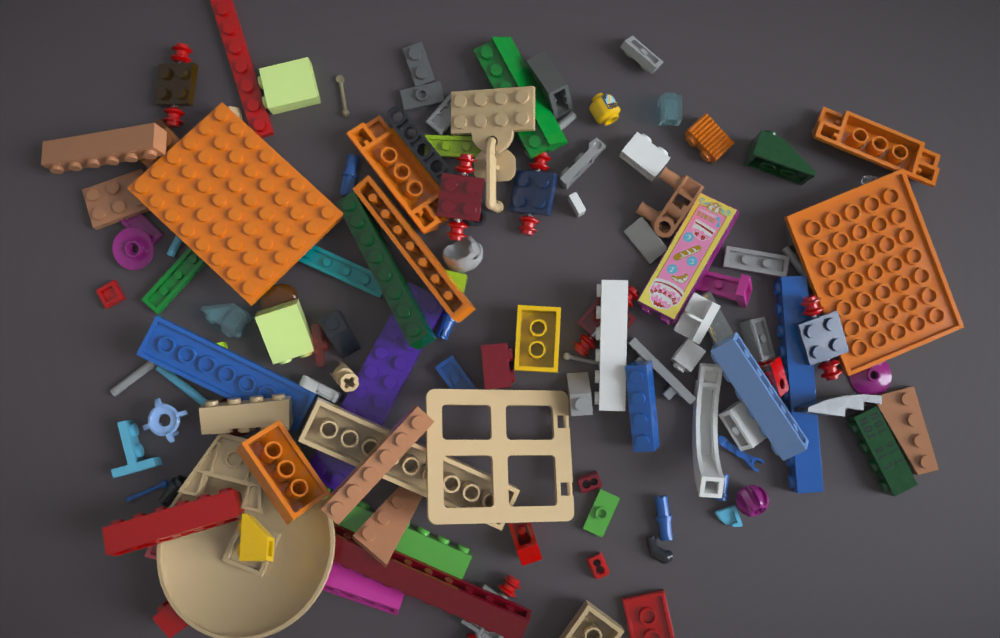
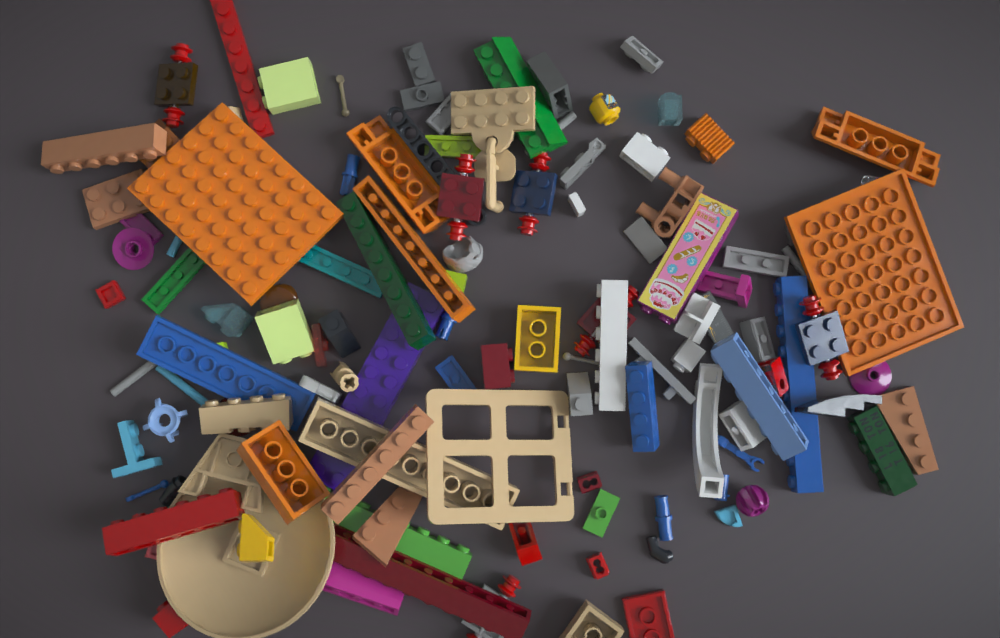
dark green slope [743,130,816,186] -> none

